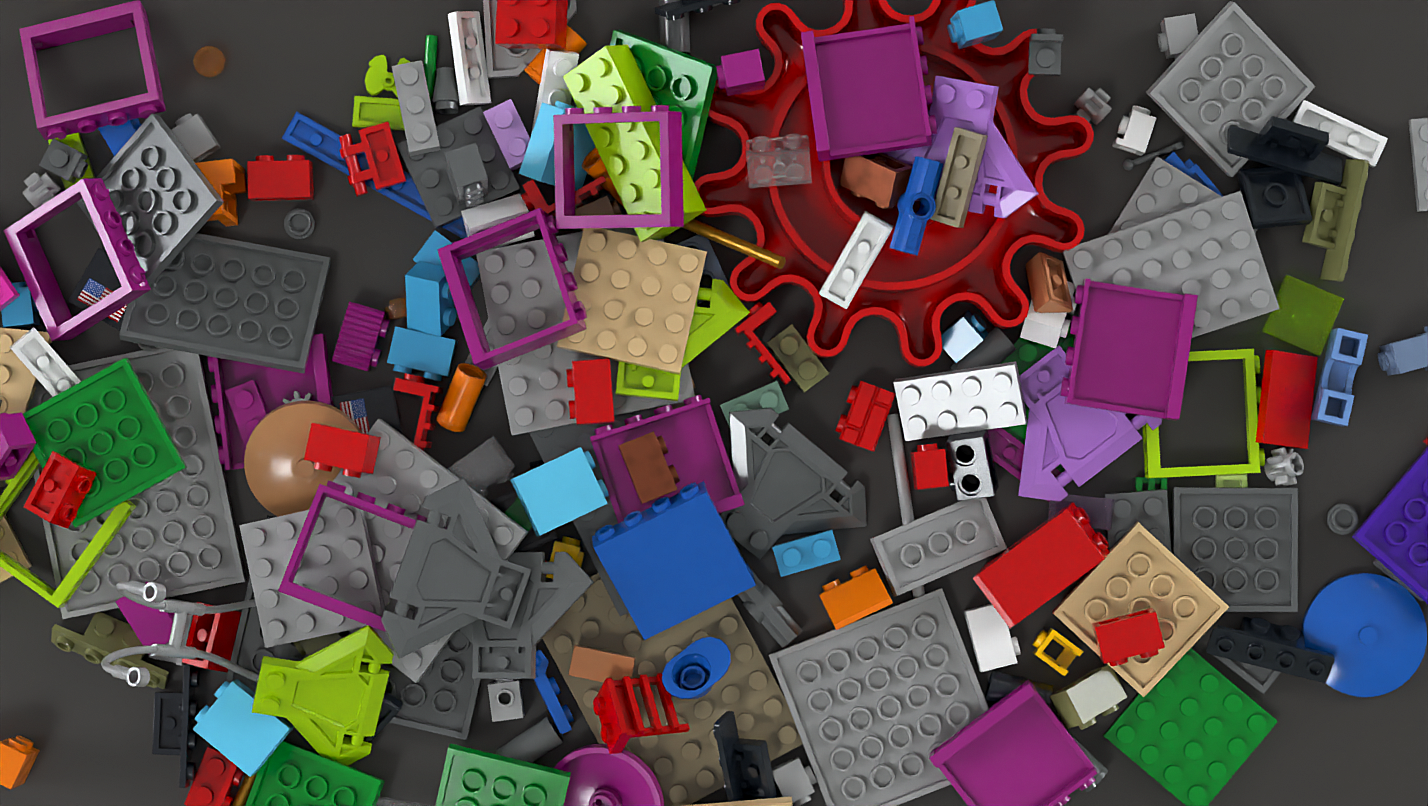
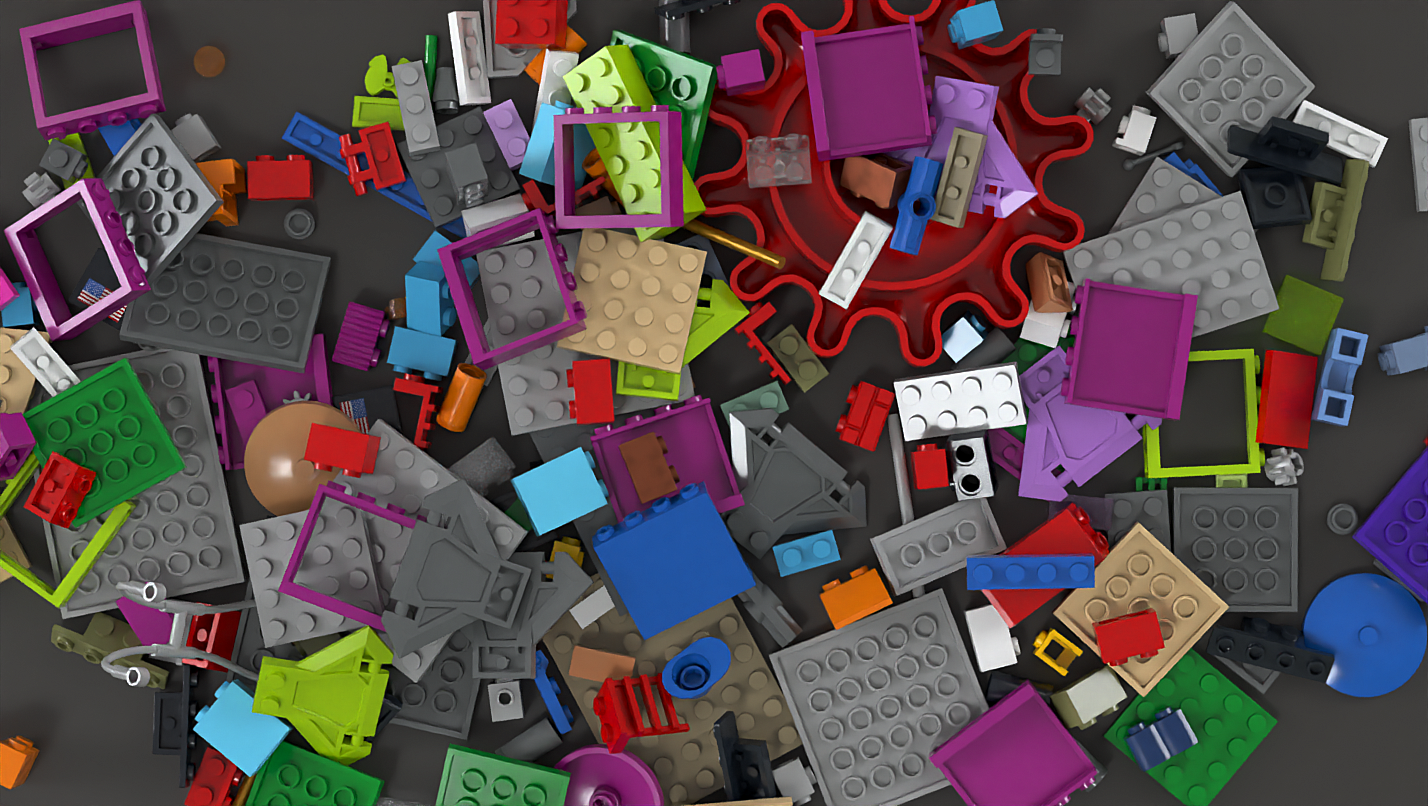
none -> white sticker [569,586,615,629]
none -> blue brick [966,553,1095,590]
none -> dark blue brick [1123,706,1198,772]

